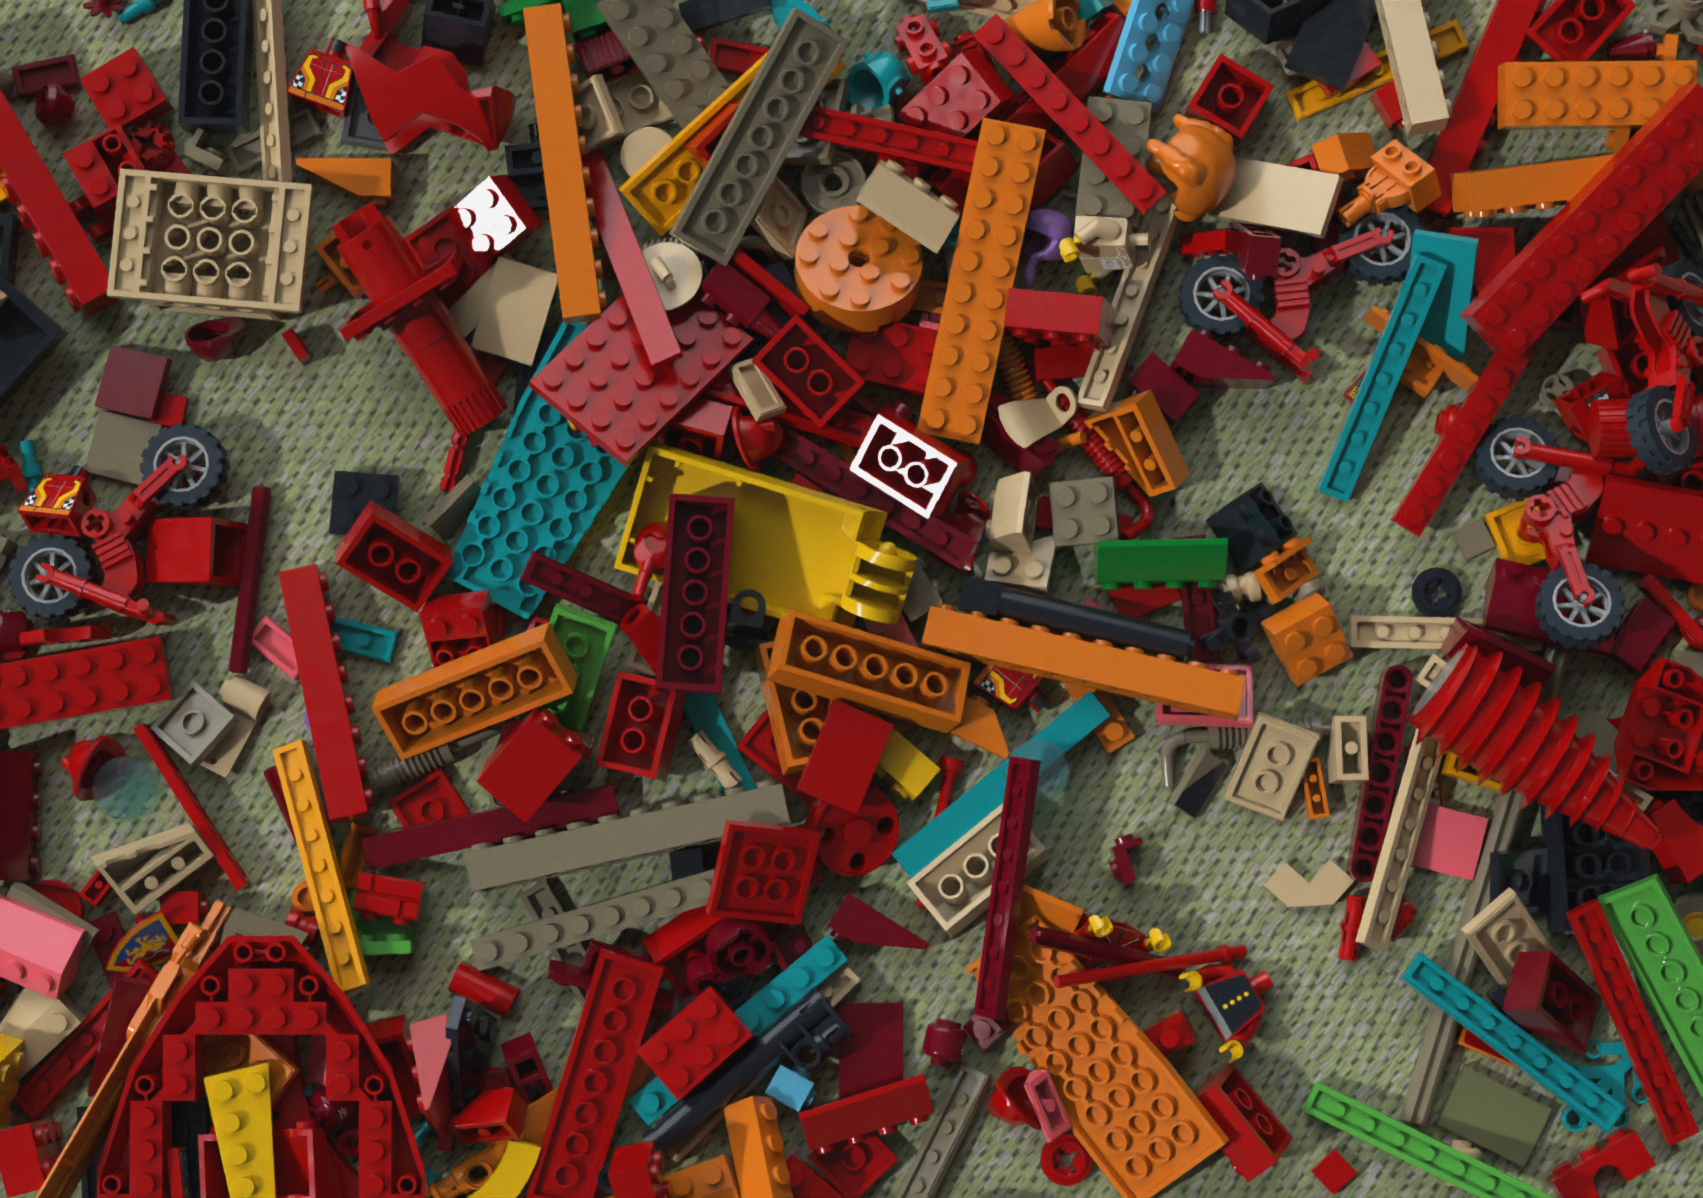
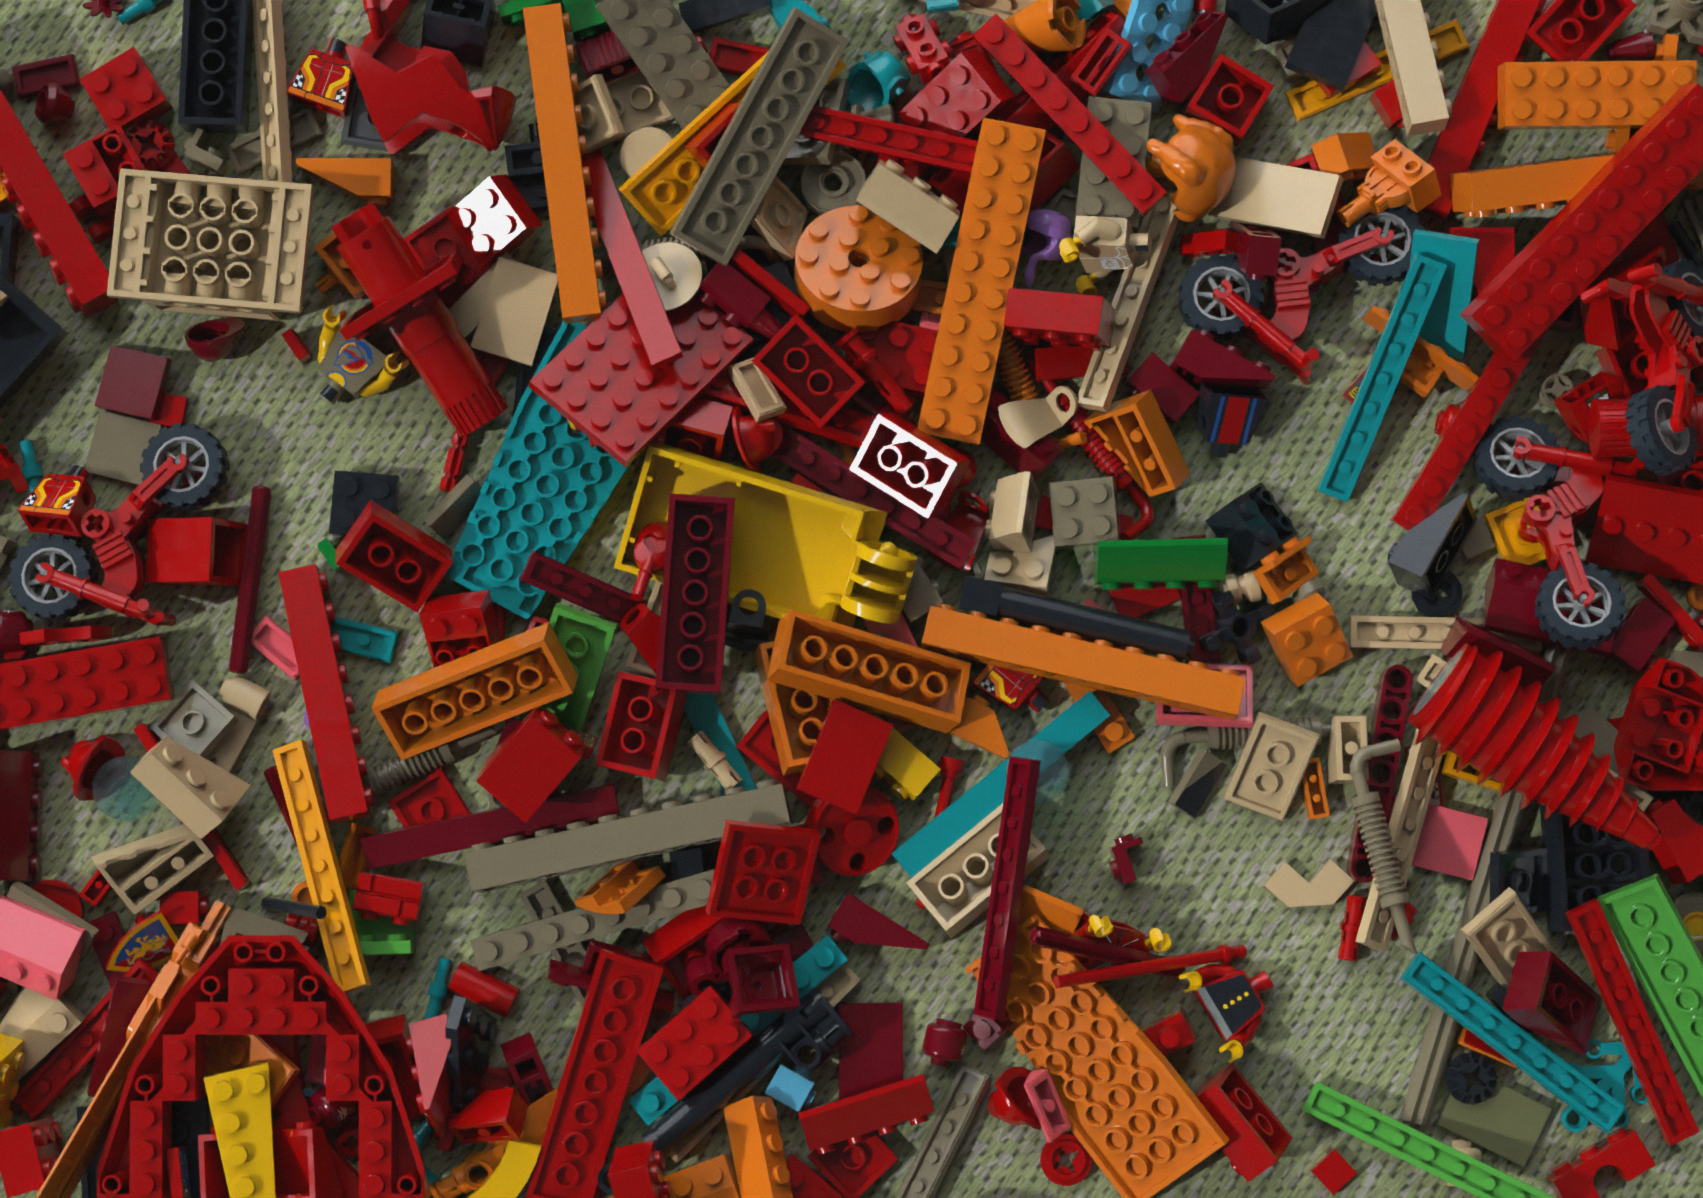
none -> tan wedge [130,736,251,839]
none -> black bar [261,897,327,919]
none -> torso [317,304,409,404]
none -> green tile [317,538,345,572]
none -> teal bar [425,957,452,1019]
none -> orange slope [574,860,666,915]
none -> dark red brick [721,944,801,1019]
none -> red pin [834,326,914,415]
none -> red tile [1070,27,1133,97]
none -> dark red slope [1145,11,1228,102]
none -> black torso [1198,382,1268,458]
none -> dark tan piece [1350,739,1417,954]
none -> black slope [1387,493,1477,600]
none -> black gear [1445,1052,1498,1105]

